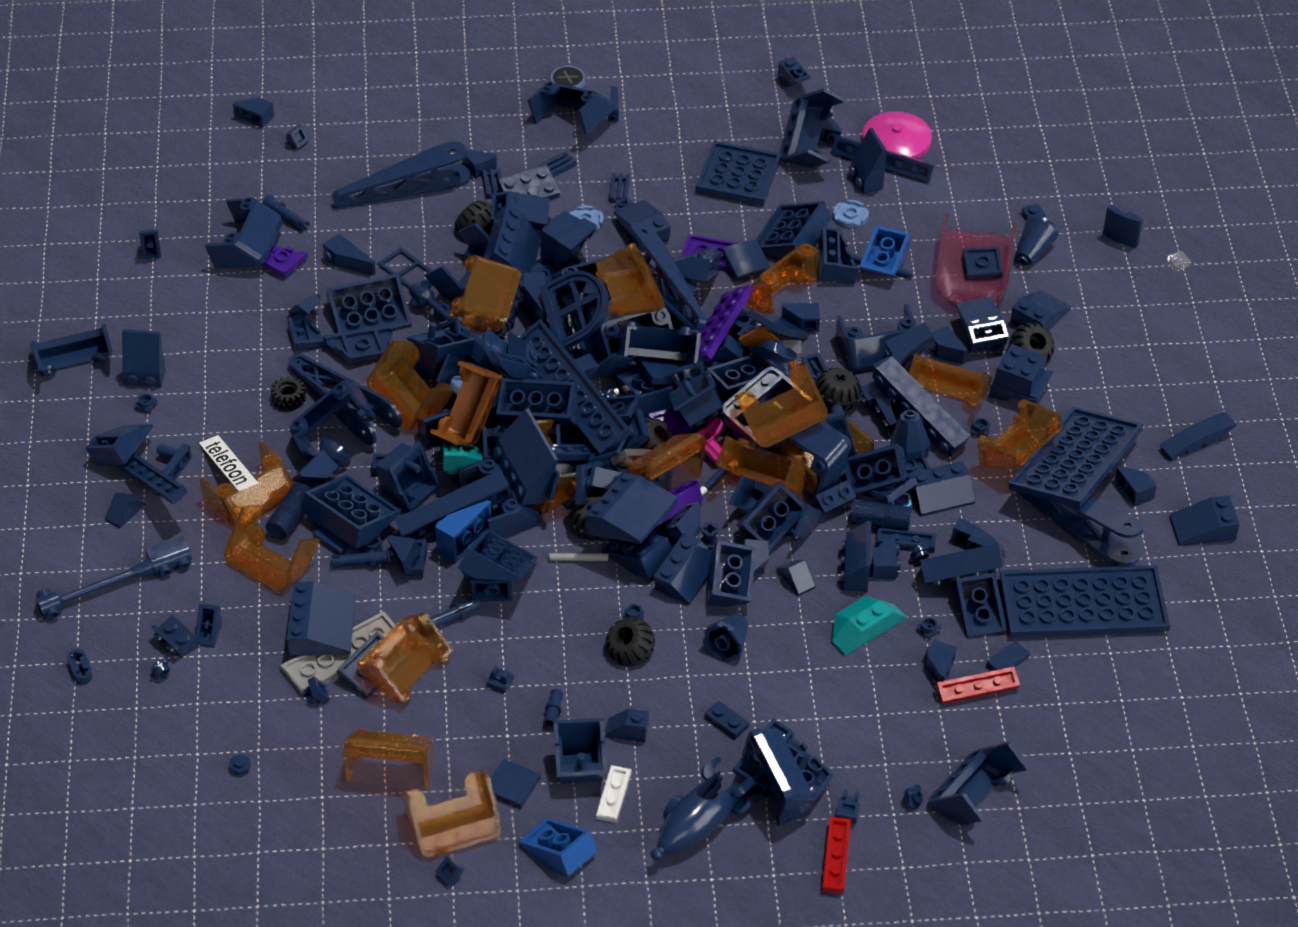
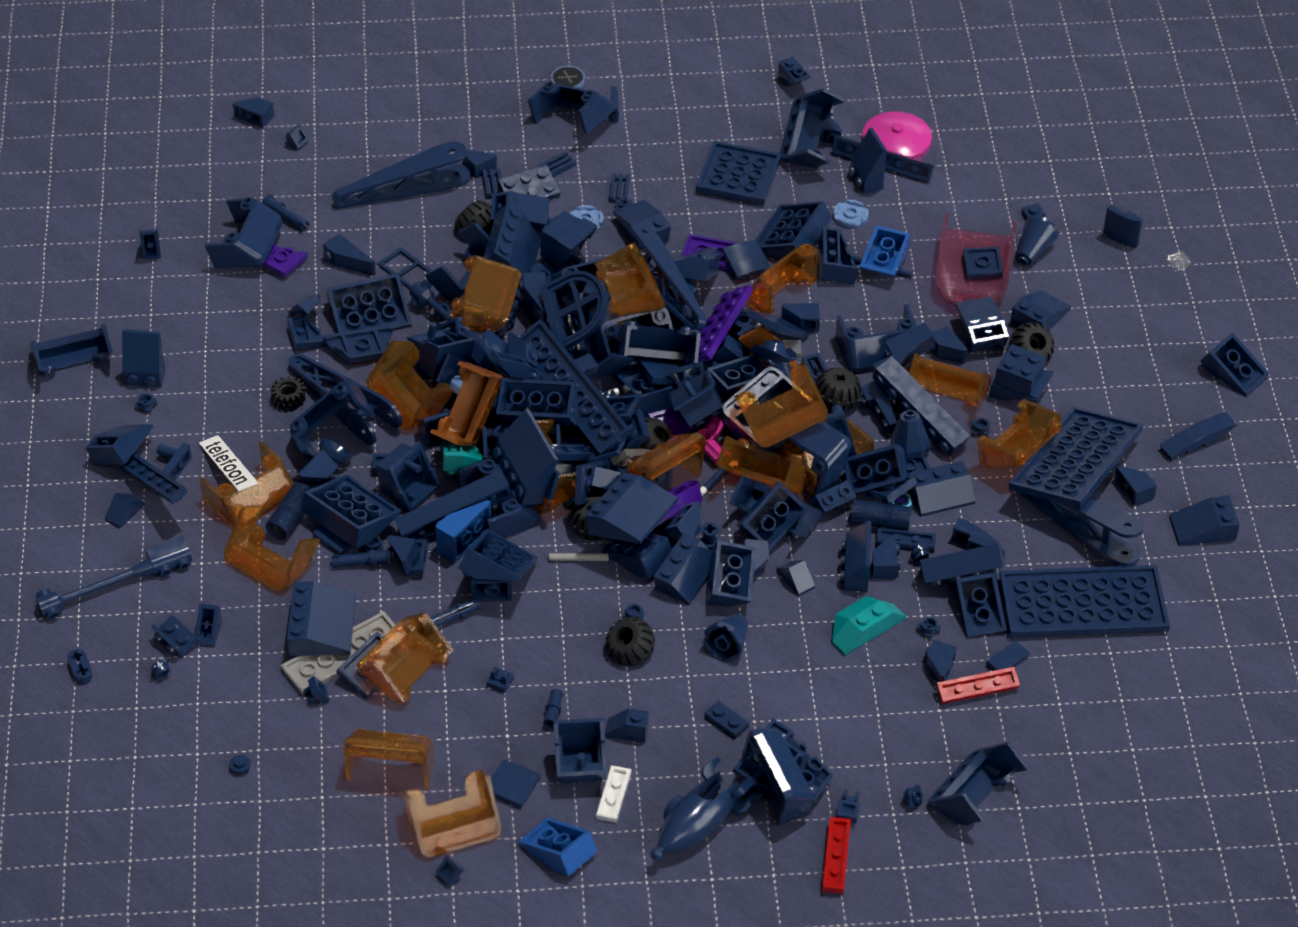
none -> dark blue slope [1200,332,1269,396]

